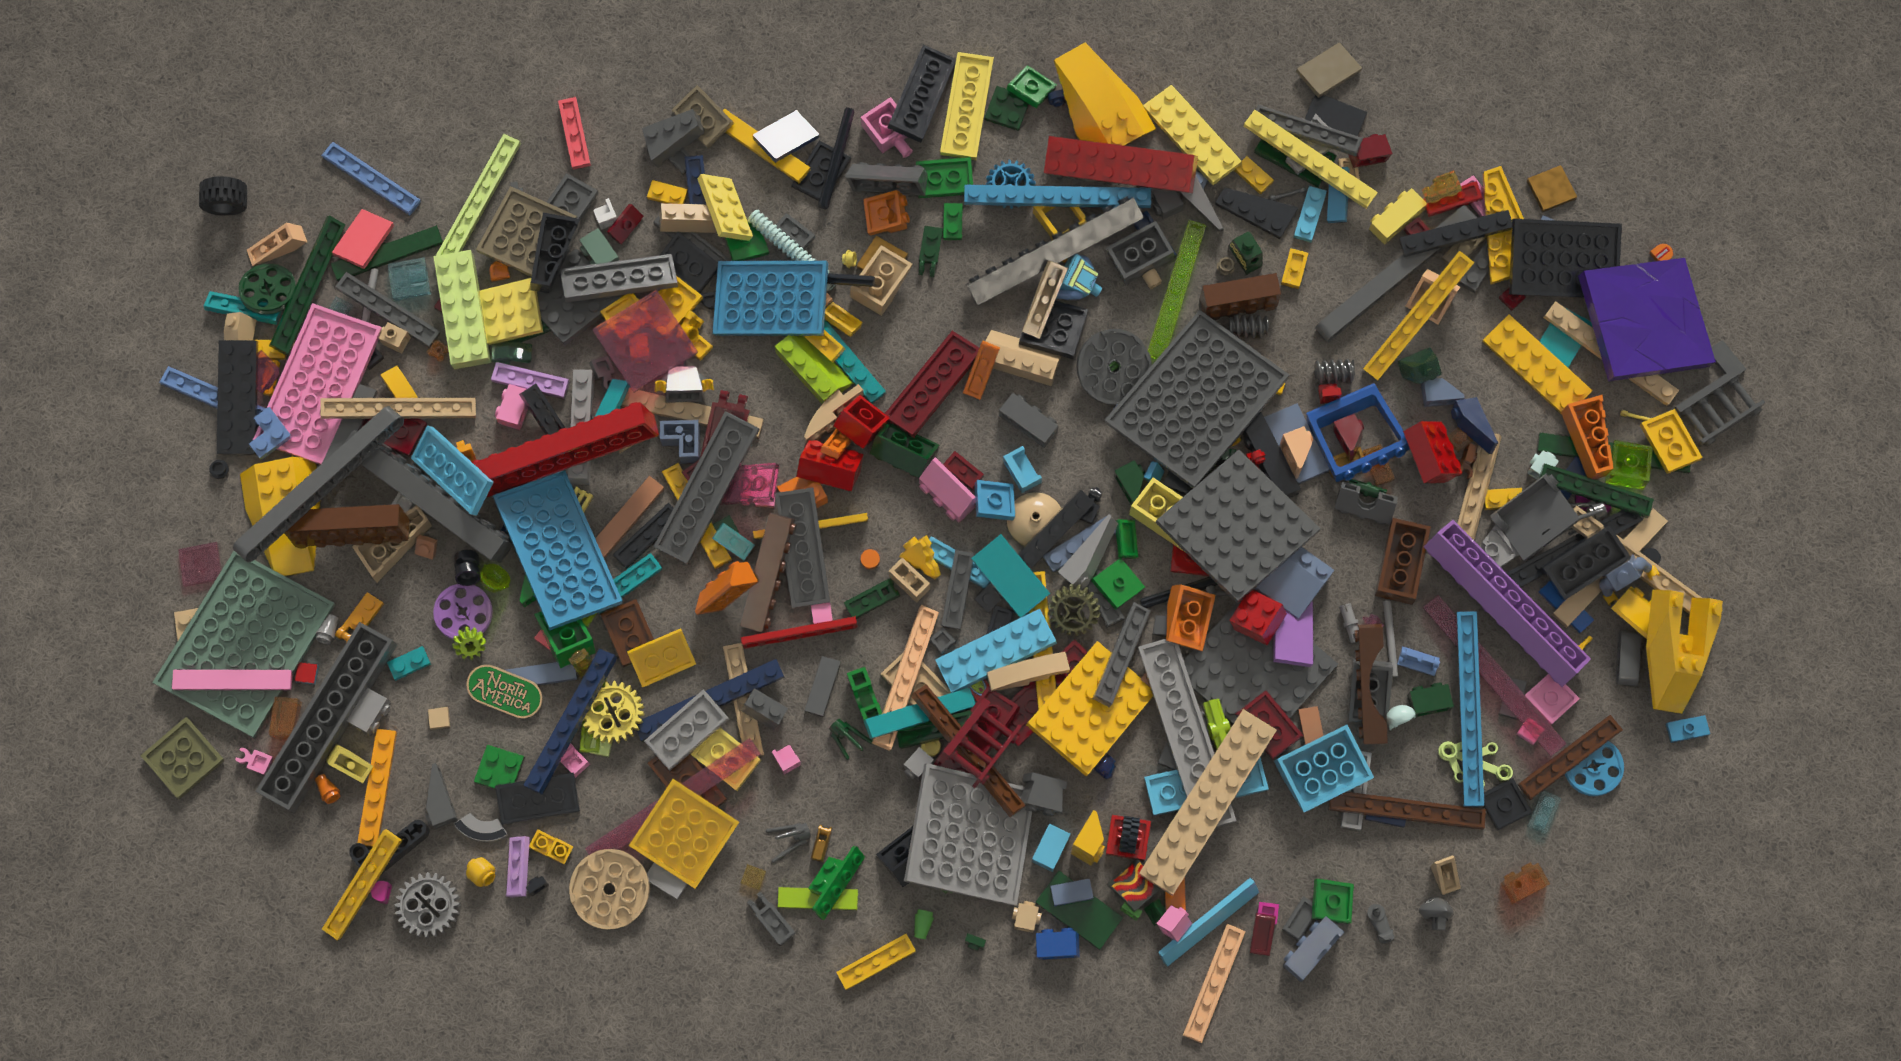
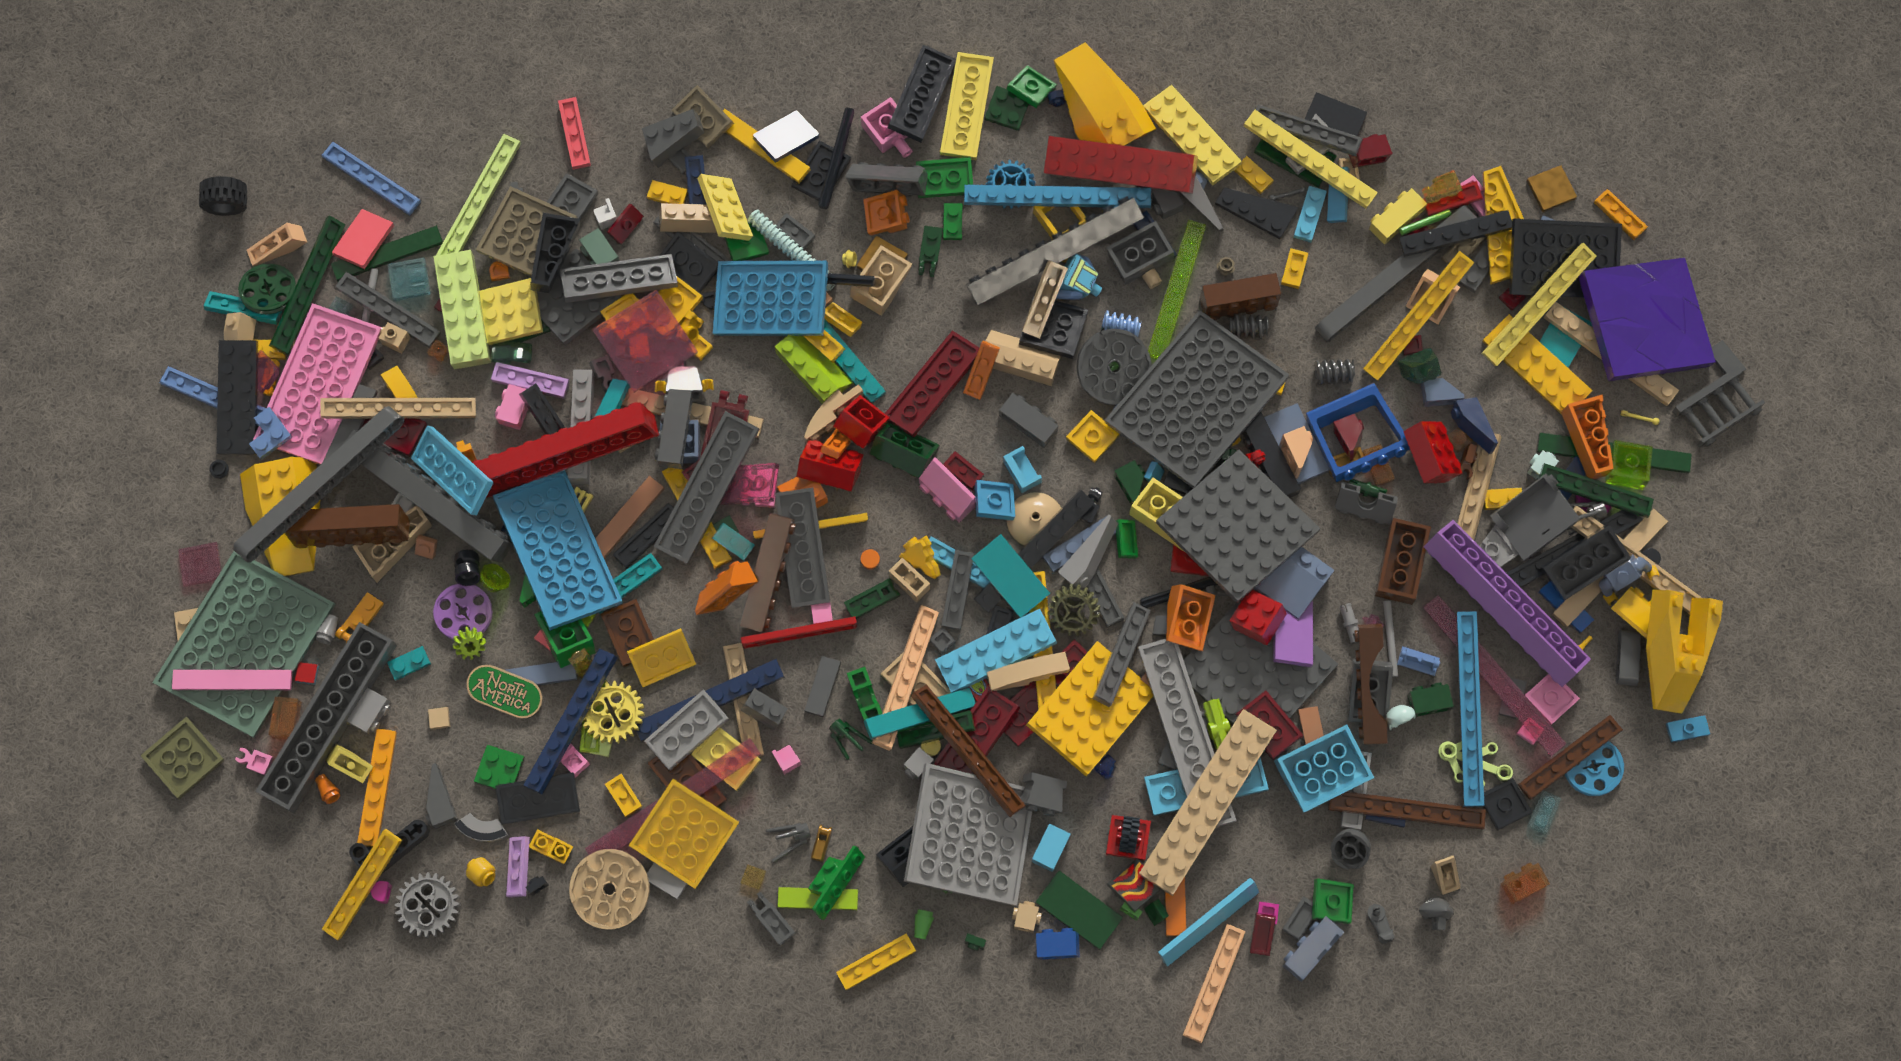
dark red fence [937,698,1022,789] -> none
sand blue tile [1050,879,1093,906] -> none
yellow slope [1071,810,1105,866] -> none
green plate [1091,558,1145,610] -> none
bright pink brick [1157,905,1192,942] -> none
dark green torso [1228,231,1263,275] -> none
dark tan tile [1296,42,1362,98] -> none
red bracket [1318,383,1342,404] -> none
yellow plate [1640,409,1702,474] -> none
orange tile [1649,244,1673,261] -> none
none -> yellow plate [605,774,643,818]
none -> dark grey brick [655,388,693,469]
none -> yellow plate [1066,410,1120,463]
none -> light blue piece [1101,310,1142,337]
none -> dark grey cylinder [1330,829,1371,869]
none -> bright green bar [1399,209,1451,235]
none -> dark red tile [1403,335,1423,356]
none -> light yellow plate [1482,243,1596,366]
none -> light orange tile [1594,189,1648,240]

